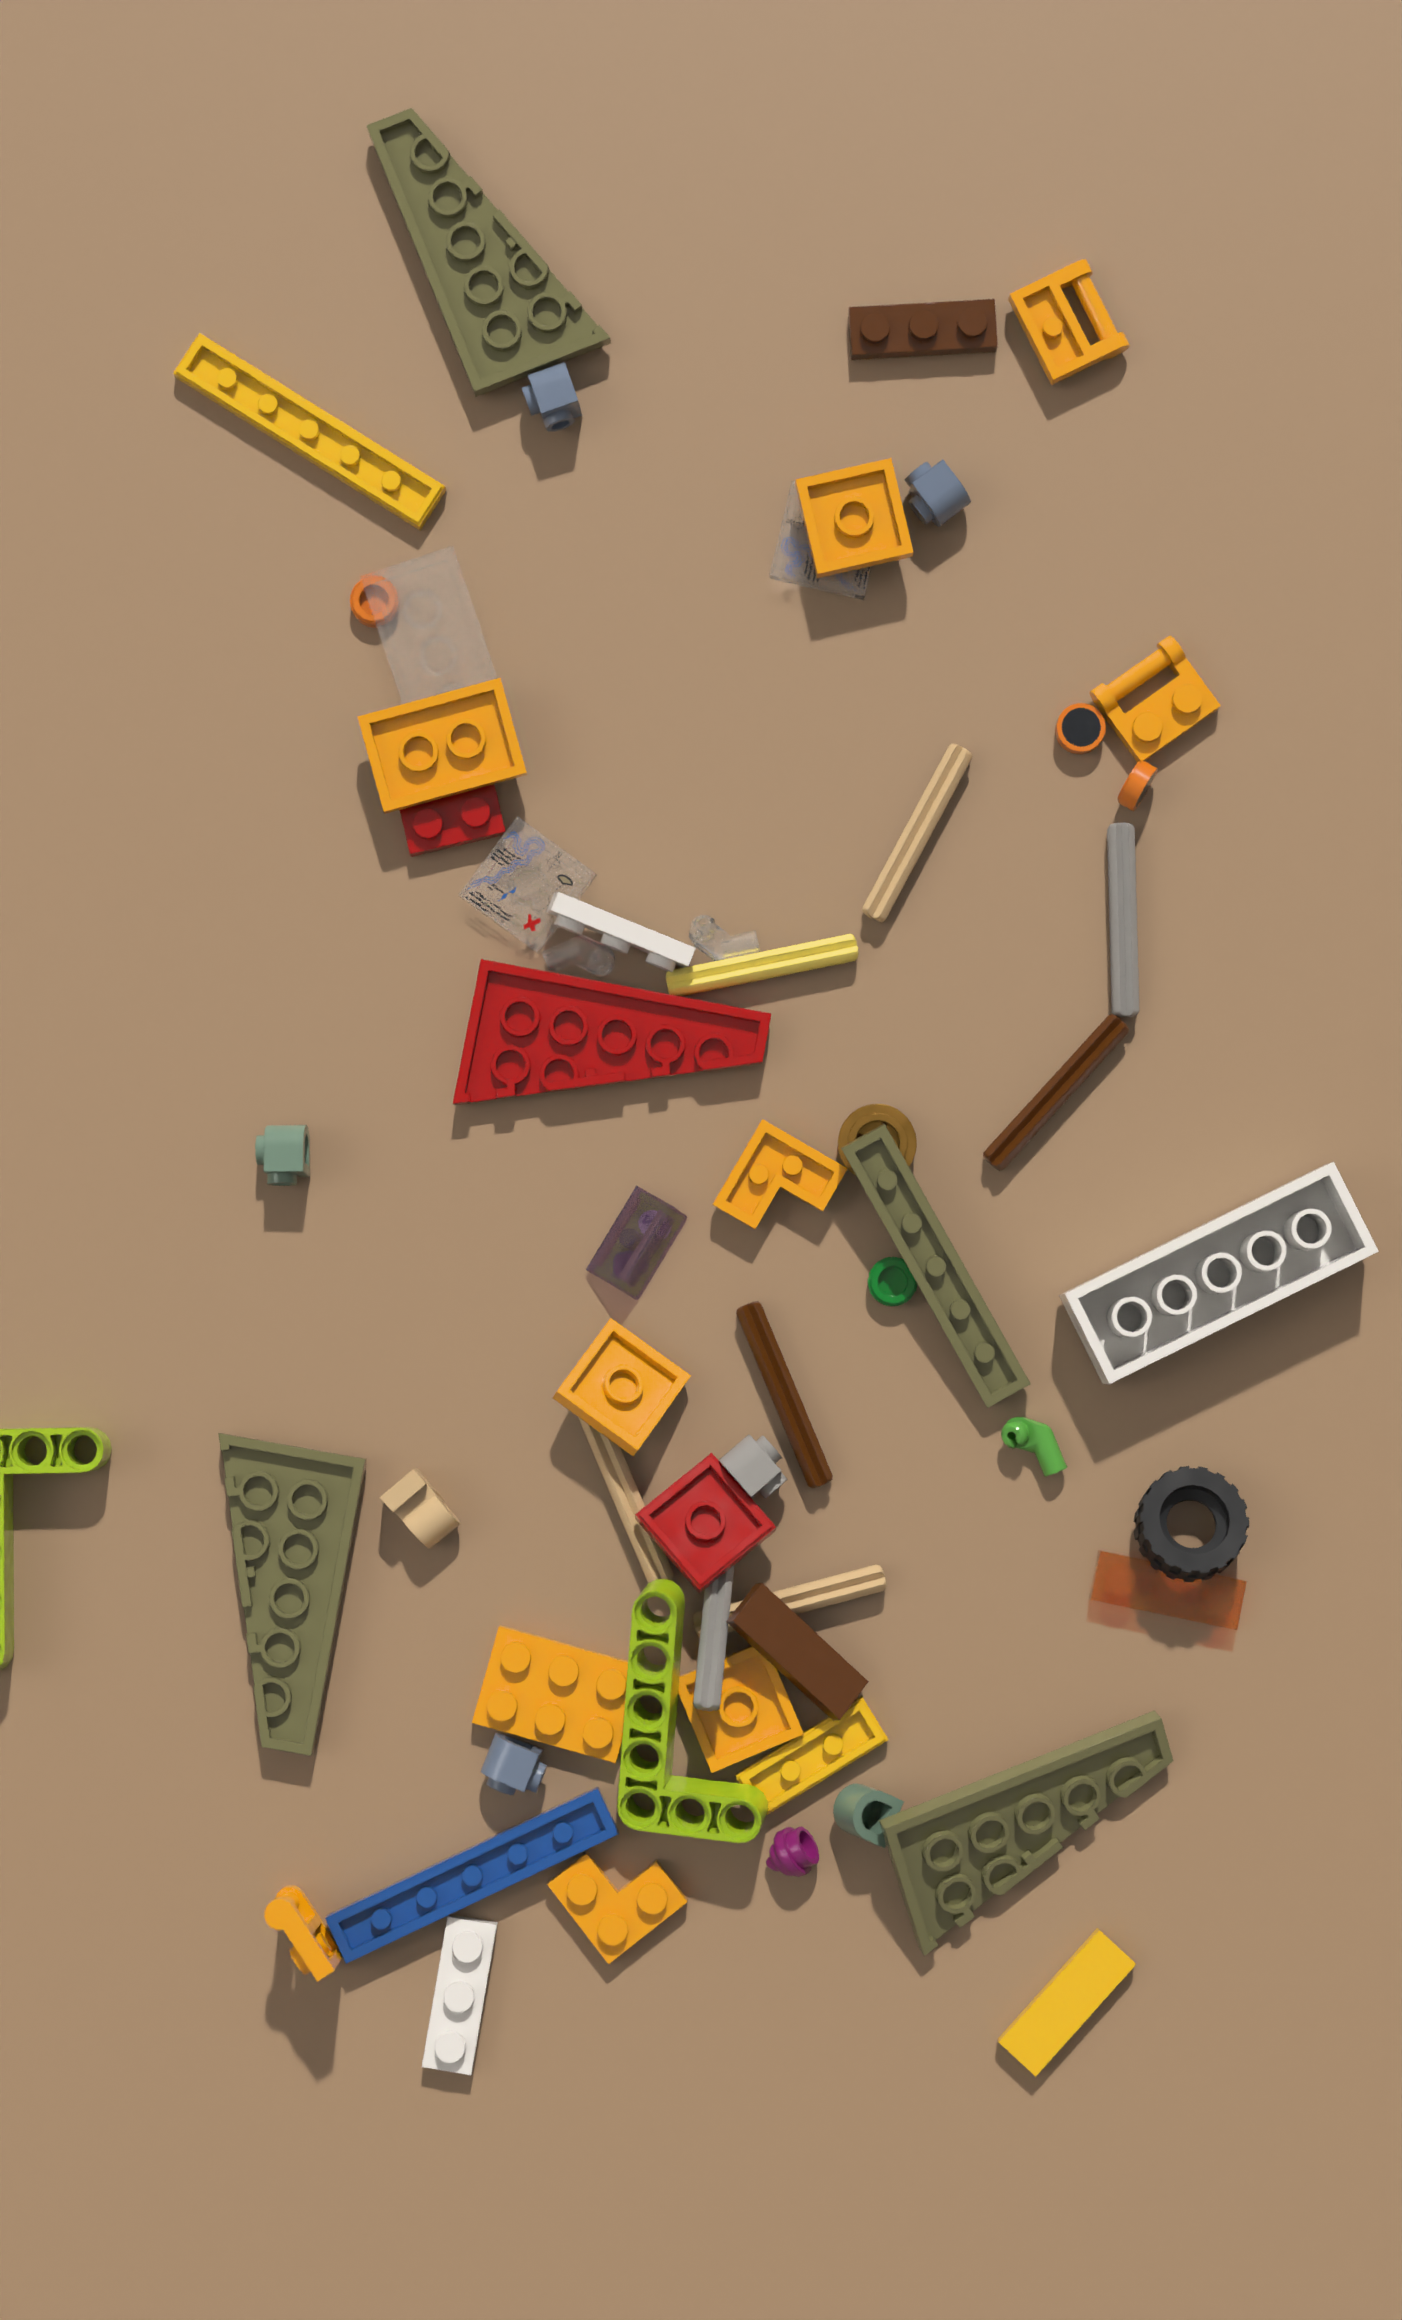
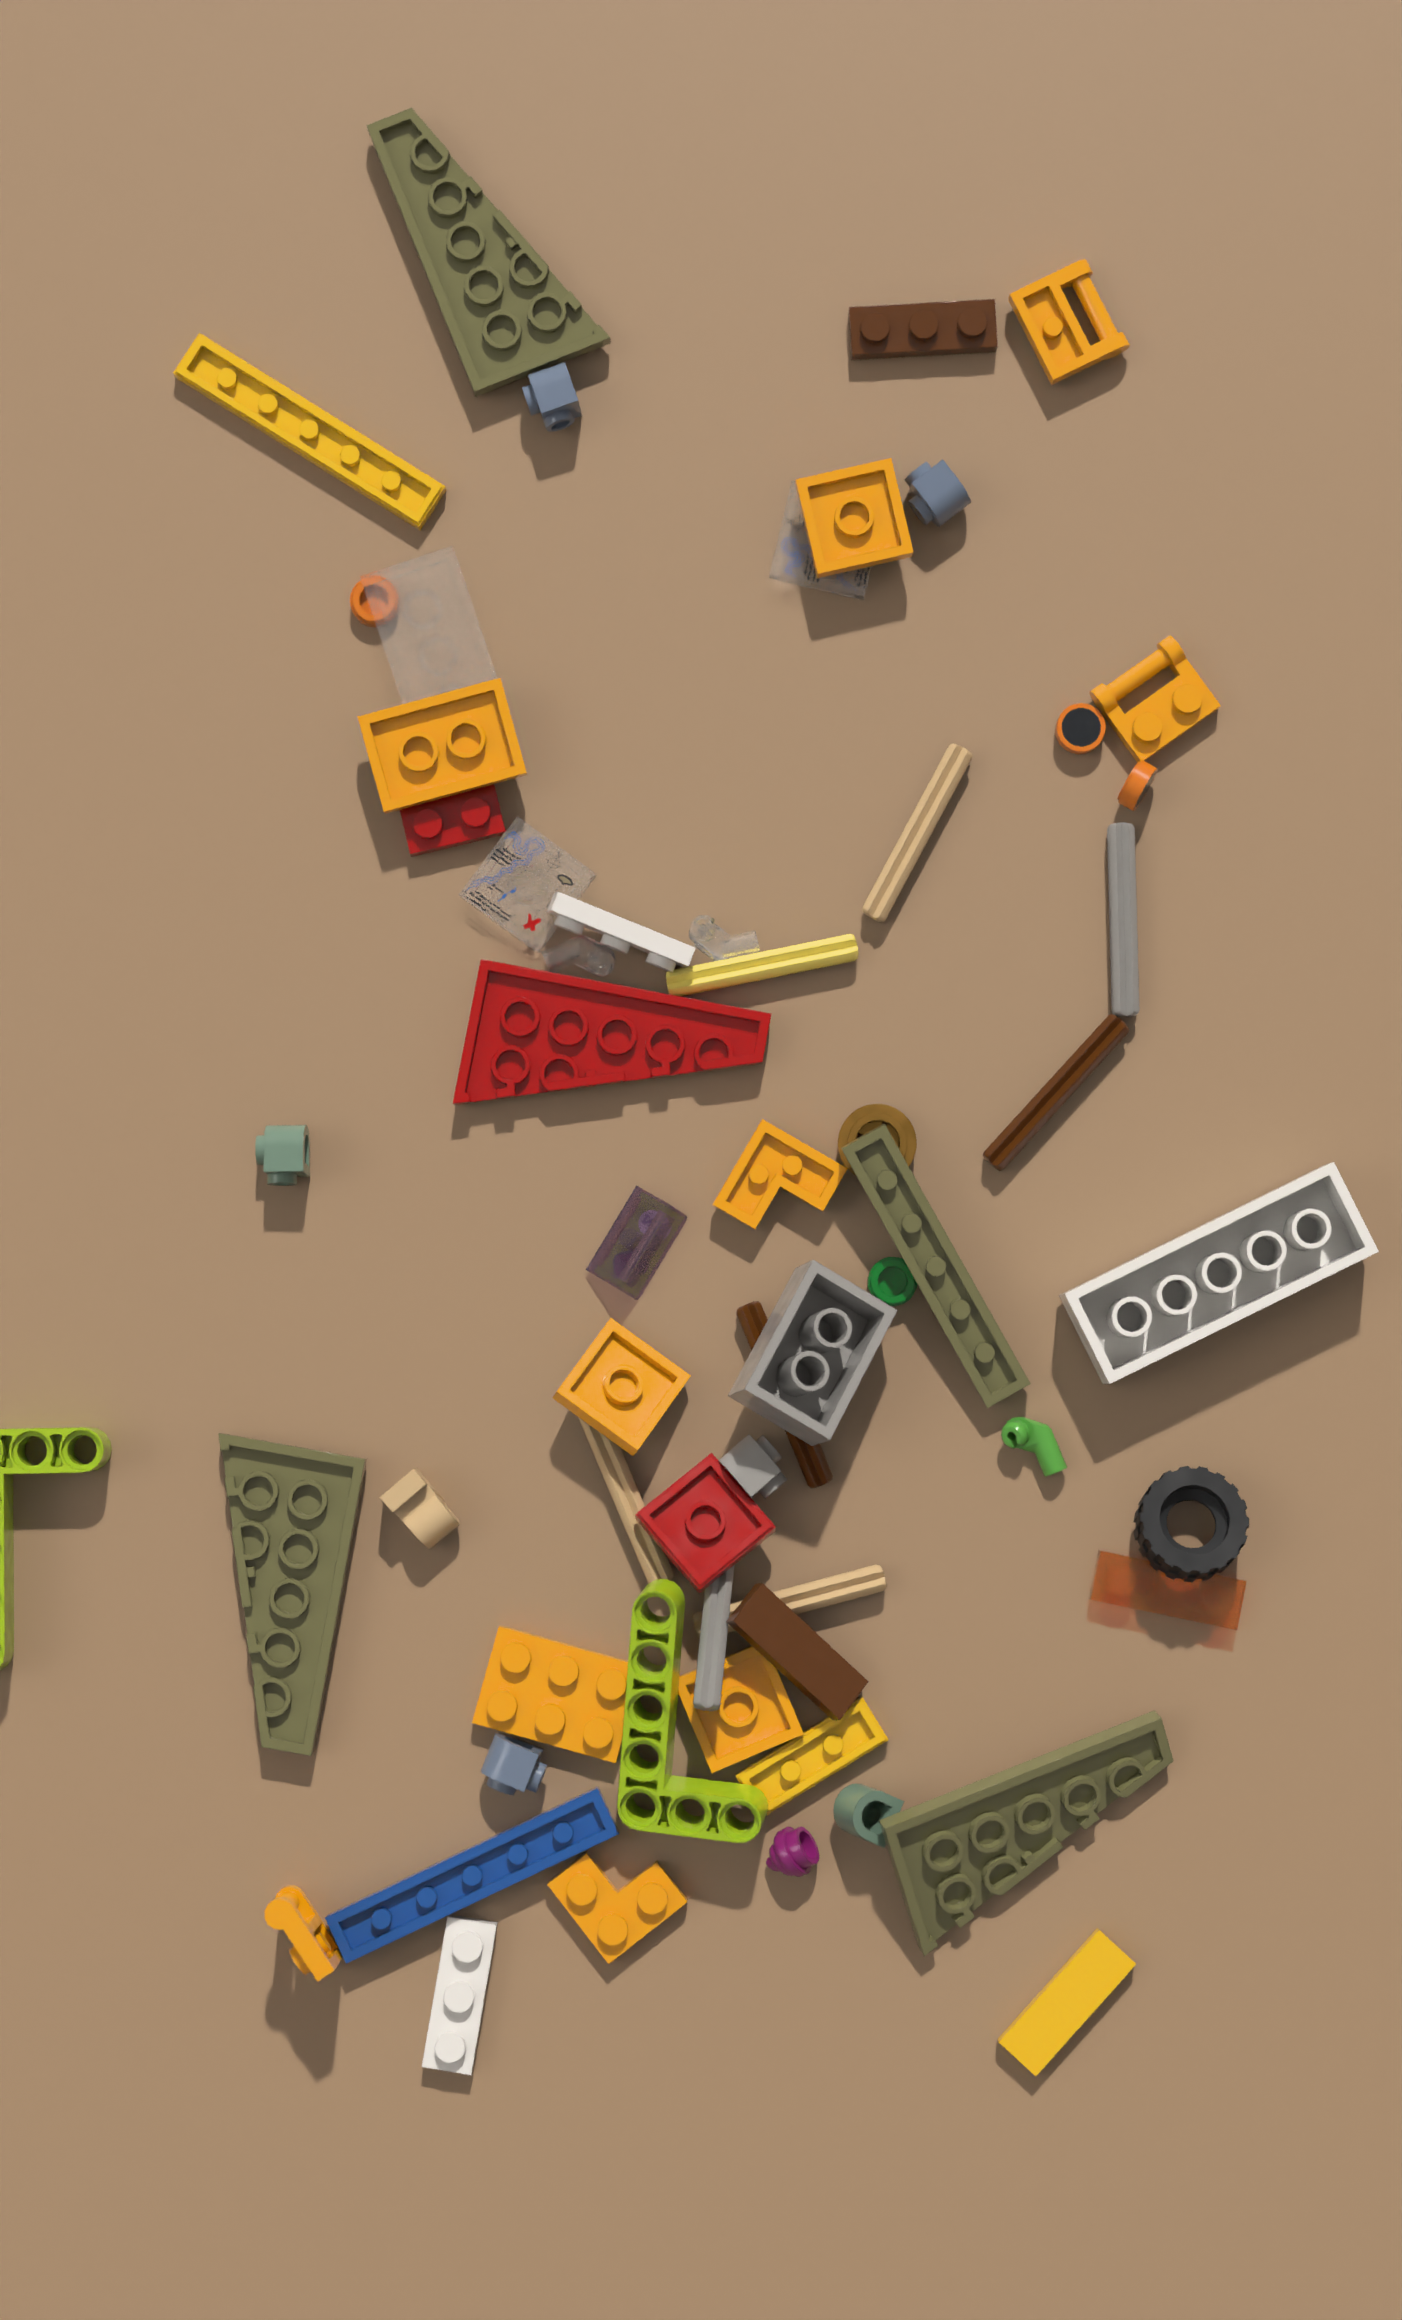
none -> light grey brick [728,1260,897,1446]

